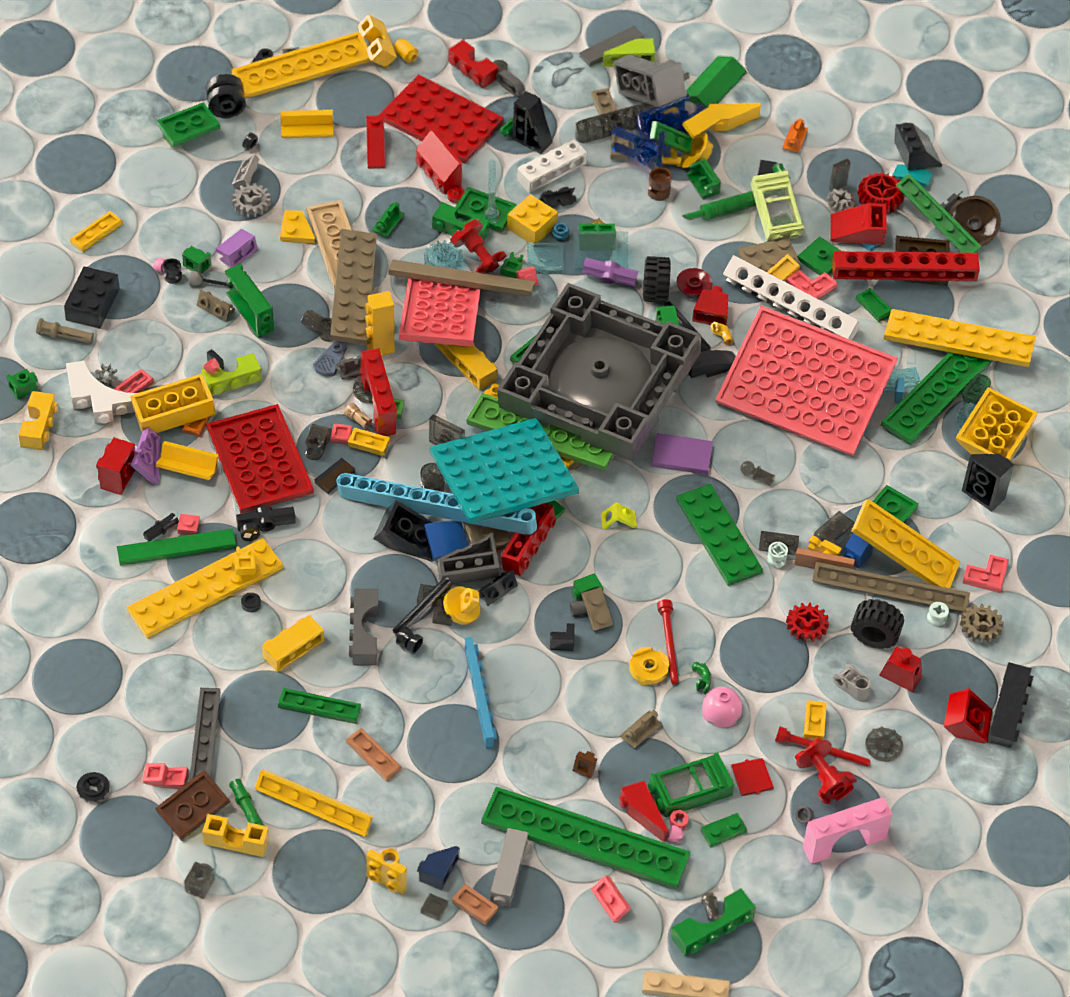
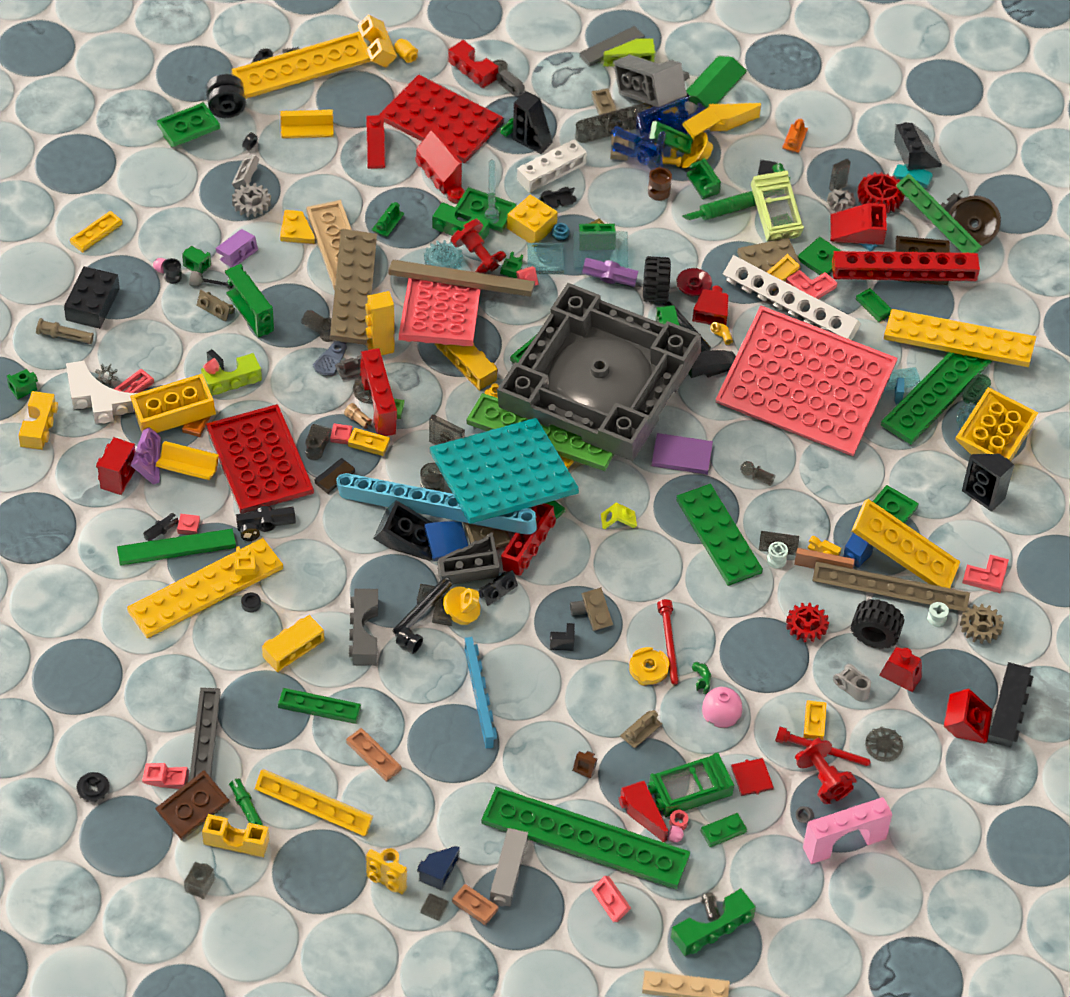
green brick [571,573,603,601] -> none
clear smoke plate [814,510,855,556] -> none

